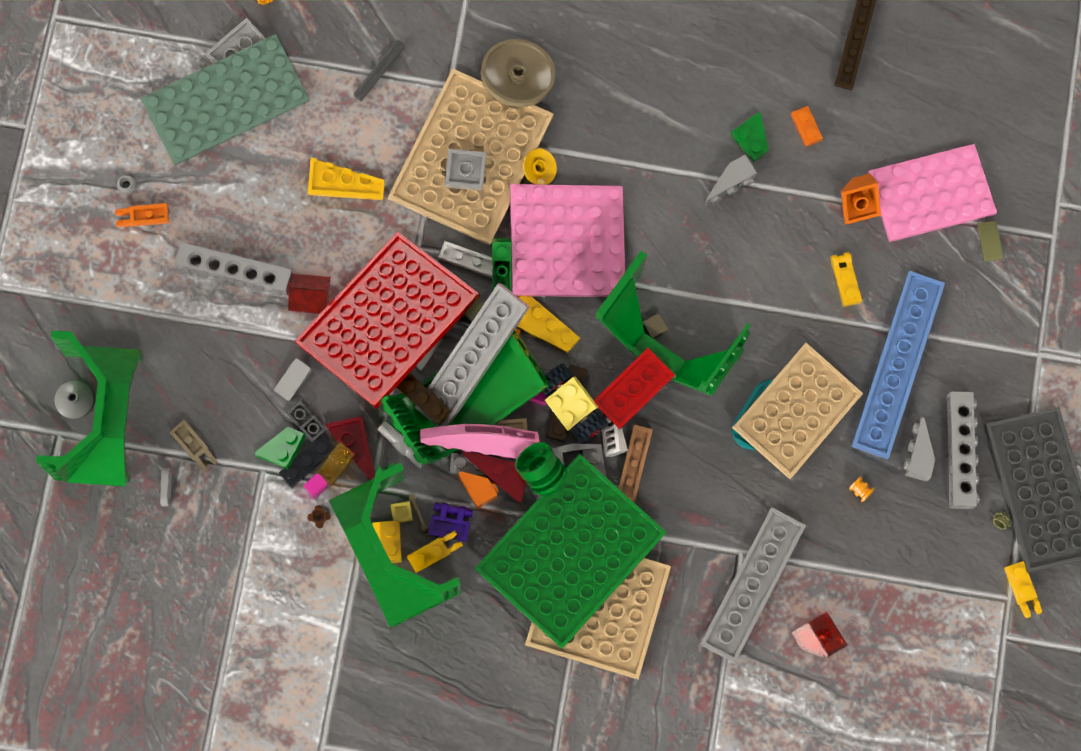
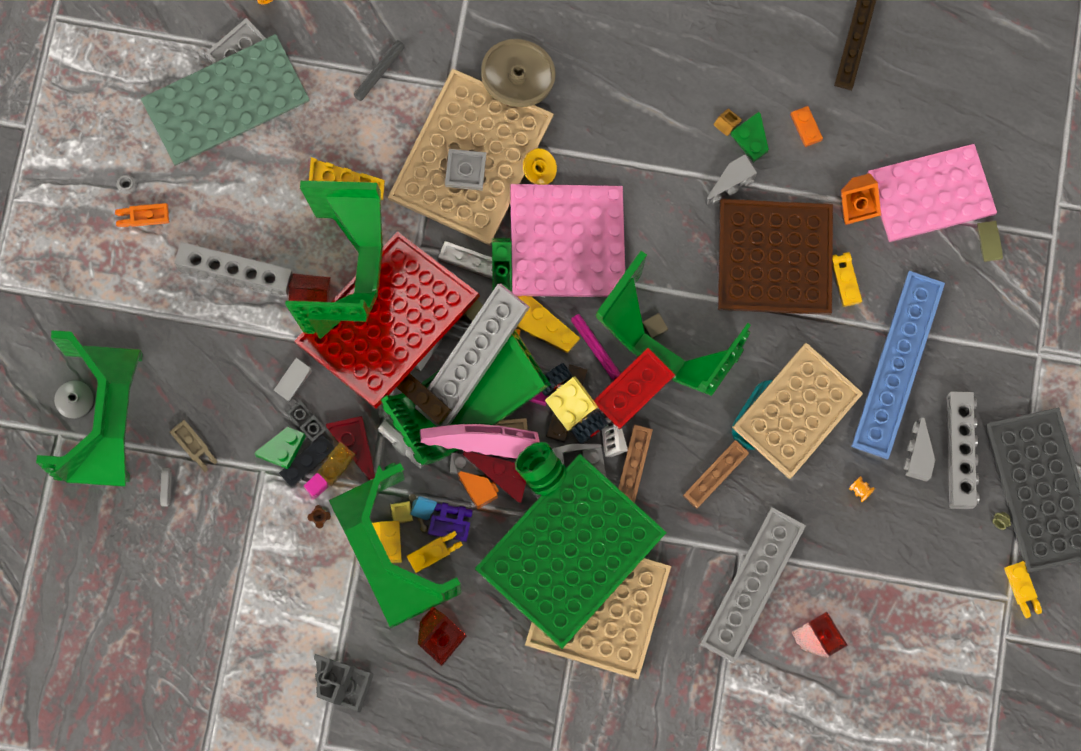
none -> green panel [285,180,383,339]
none -> dark grey slope [314,654,374,712]
none -> dark azure slope [410,496,437,520]
none -> clear red slope [418,607,467,666]
none -> dark pink axle [571,314,620,380]
none -> medium nougat plate [683,440,749,509]
none -> pearl gold slope [714,109,742,136]
none -> reddish brown plate [718,199,833,315]

